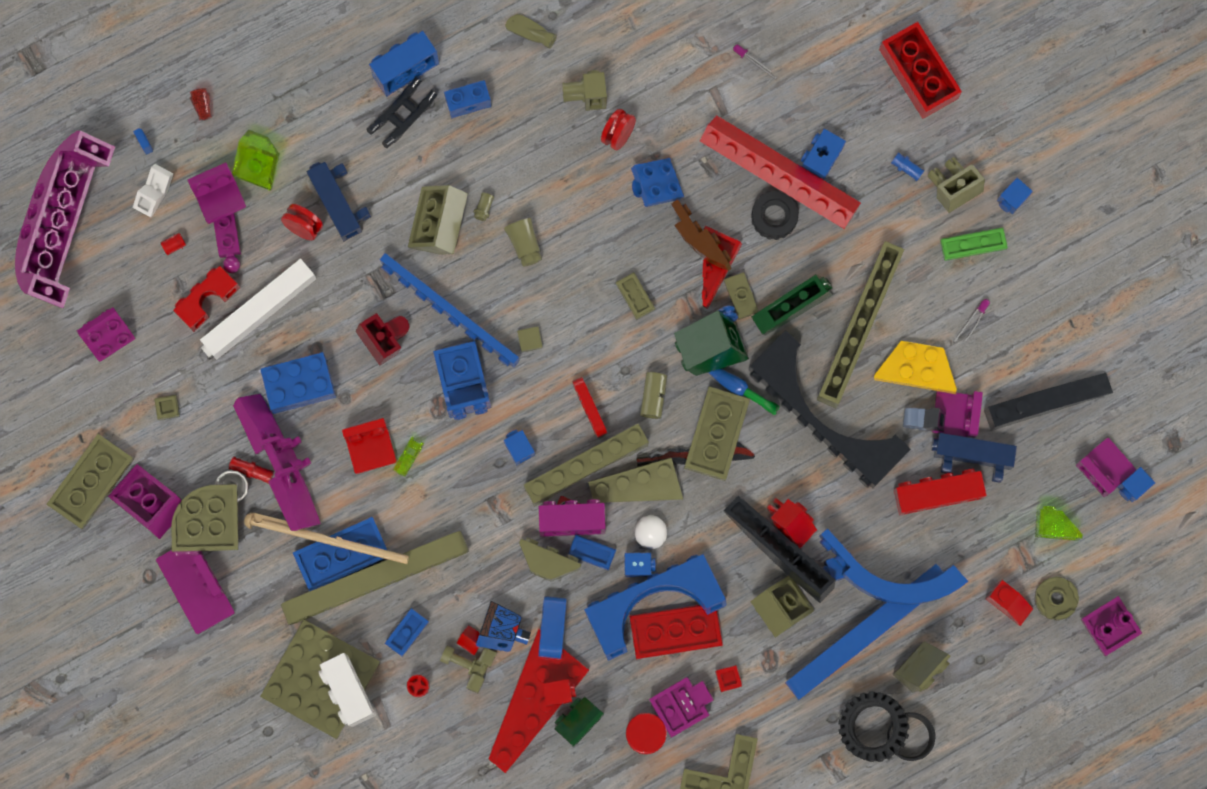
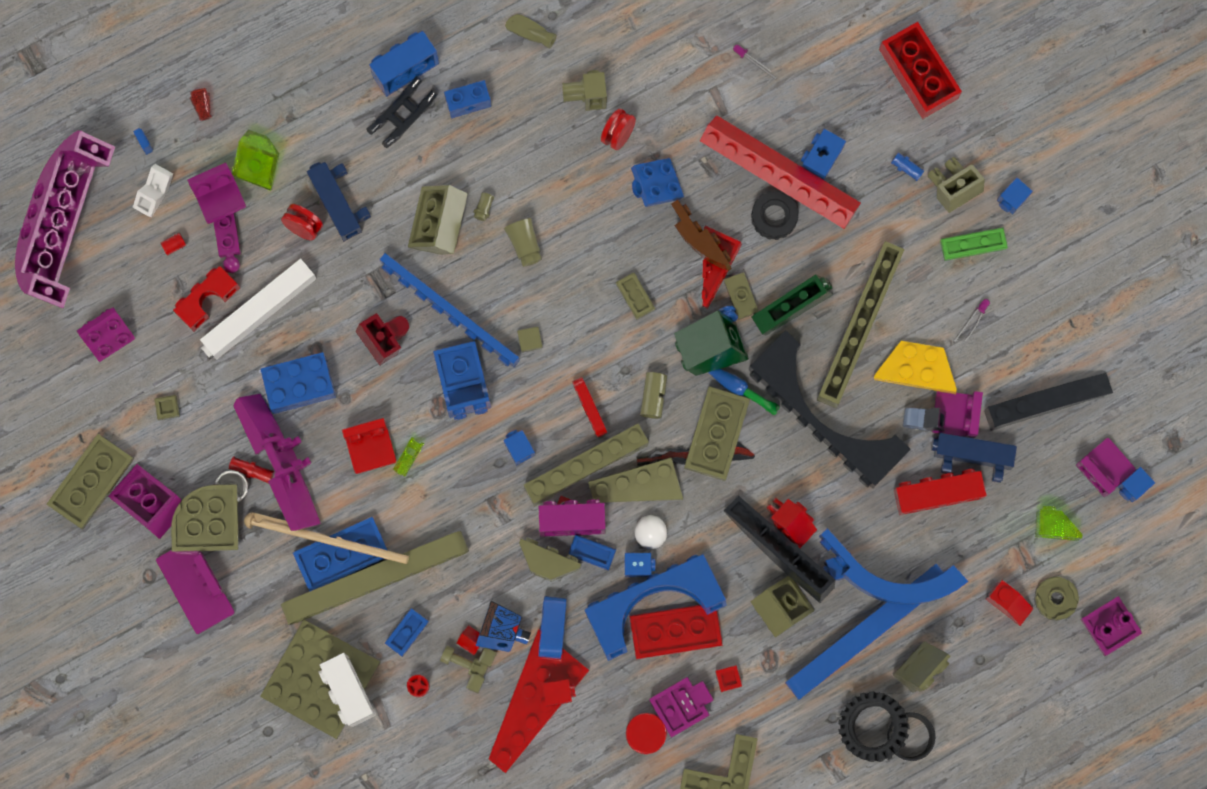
dark green slope [554,696,604,748] -> none

